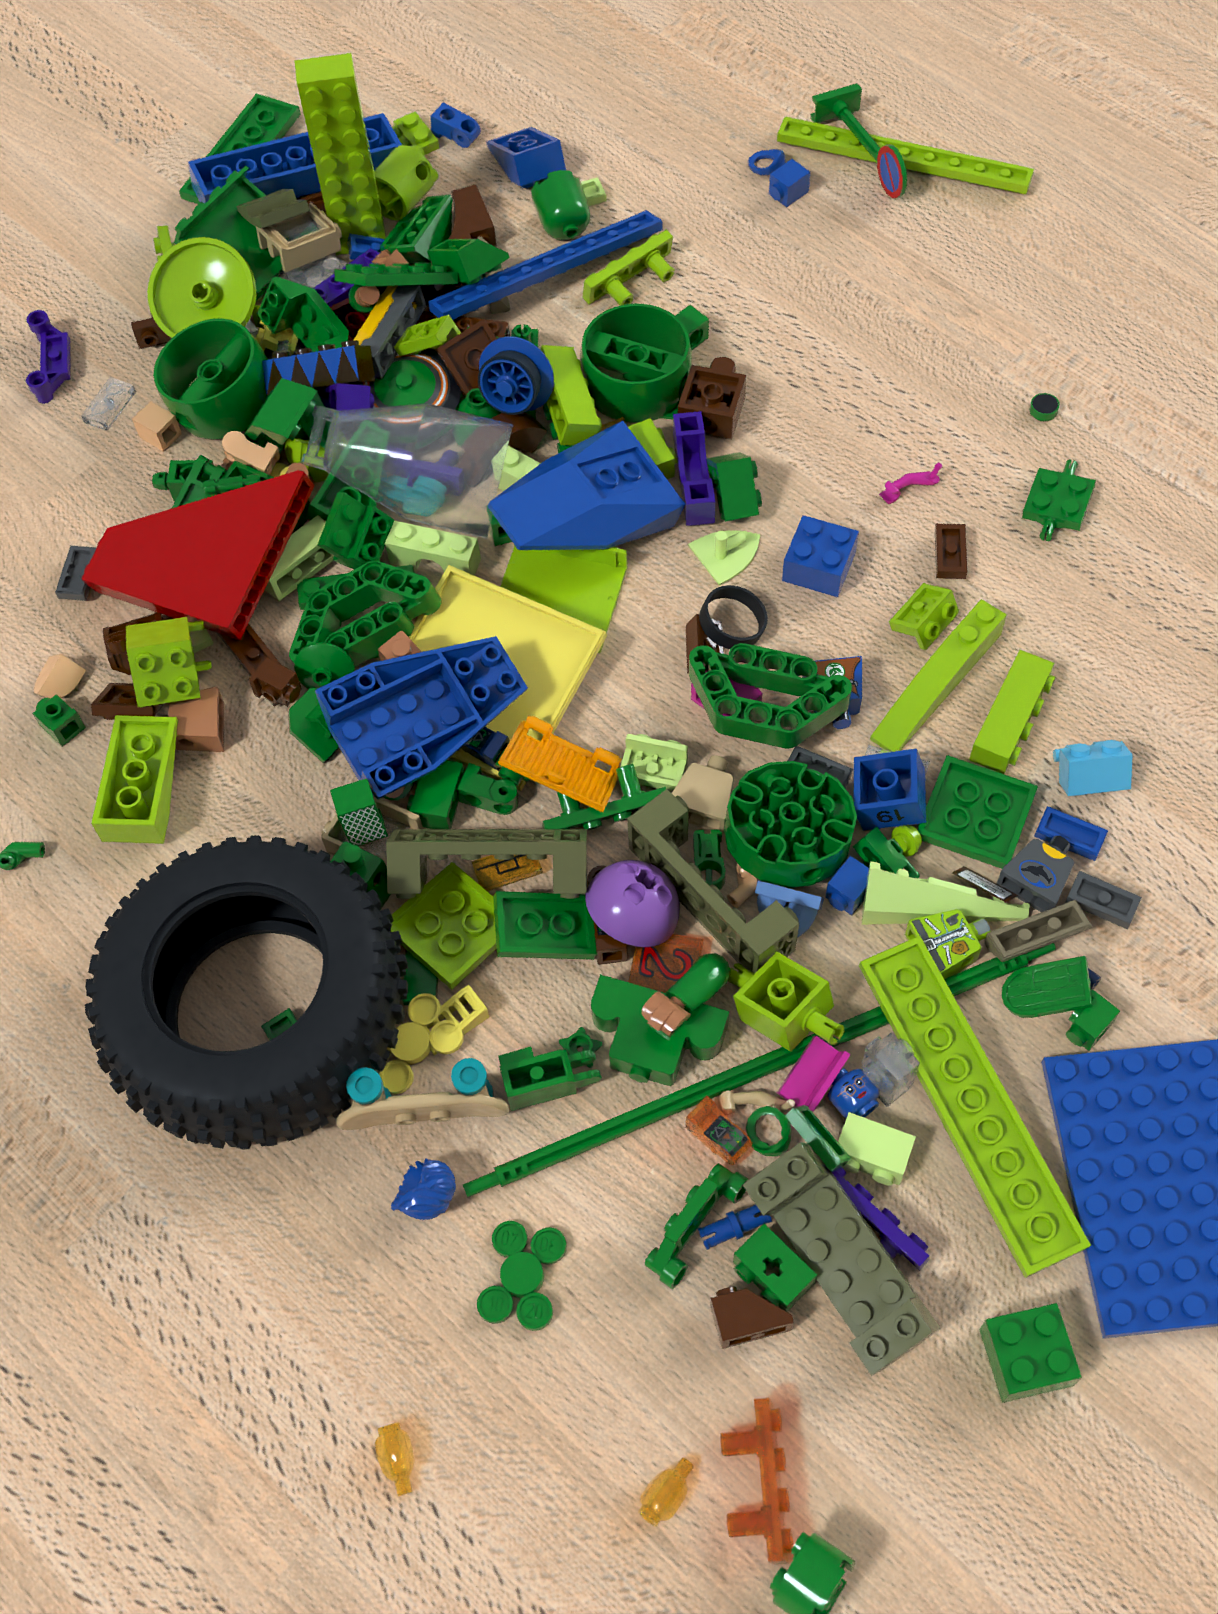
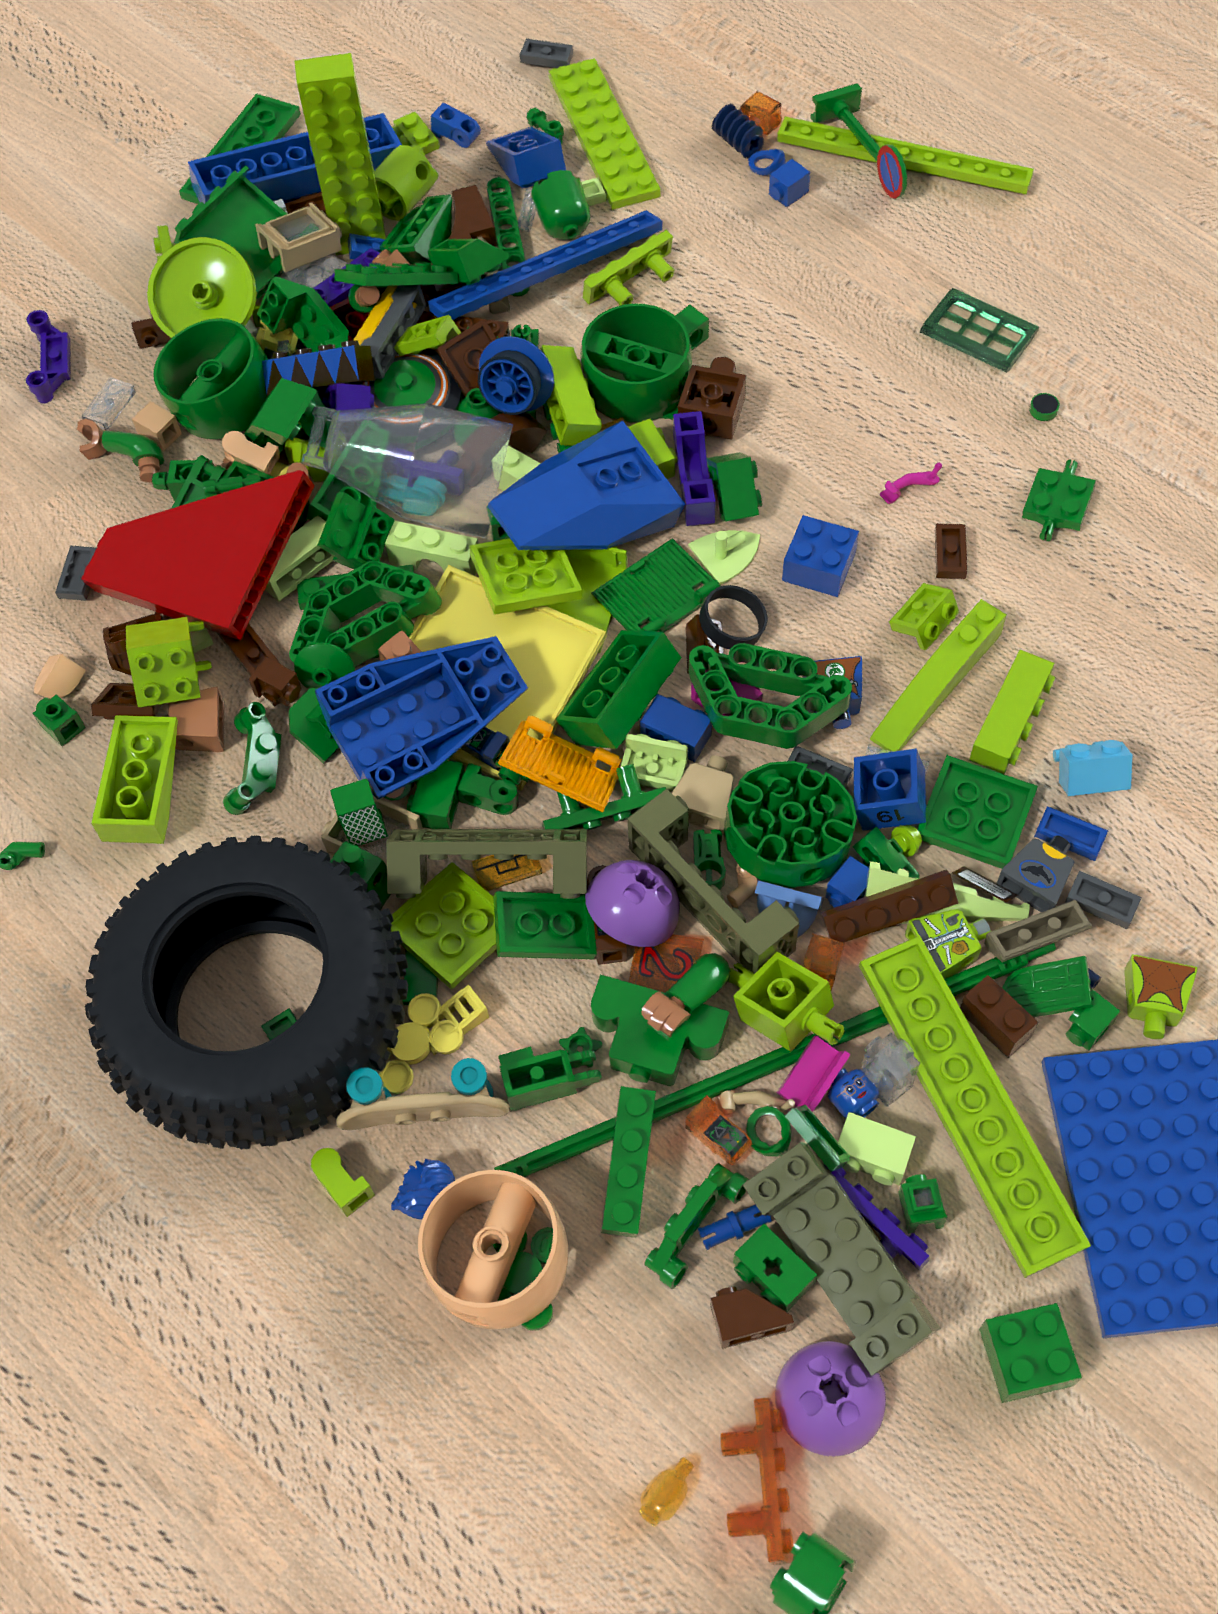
olive slope [236,189,310,228] -> none
clear yellow plant [375,1422,414,1496] -> none
none -> piece [76,419,165,482]
none -> green plate [223,702,282,815]
none -> lime leg [311,1148,375,1217]
none -> light nougat cylinder [418,1170,568,1329]
none -> lime plate [470,538,582,615]
none -> green beam [487,177,530,297]
none -> clear axle [518,187,536,232]
none -> dark grey plate [520,38,574,68]
none -> green bar [526,107,564,145]
none -> lime plate [549,58,661,210]
none -> green brick [556,630,682,749]
none -> green window [591,538,721,632]
none -> green brick [601,1086,656,1238]
none -> blue brick [640,694,712,762]
none -> dark blue piece [711,104,764,159]
none -> clear orange window [740,91,782,135]
none -> medium lavender piece [775,1341,886,1456]
none -> clear orange window [803,933,845,991]
none -> reddish brown plate [821,869,958,946]
none -> green window [898,1174,948,1234]
none -> clear green piece [920,288,1039,373]
none -> reddish brown brick [960,975,1038,1058]
none -> torso [1124,954,1197,1039]

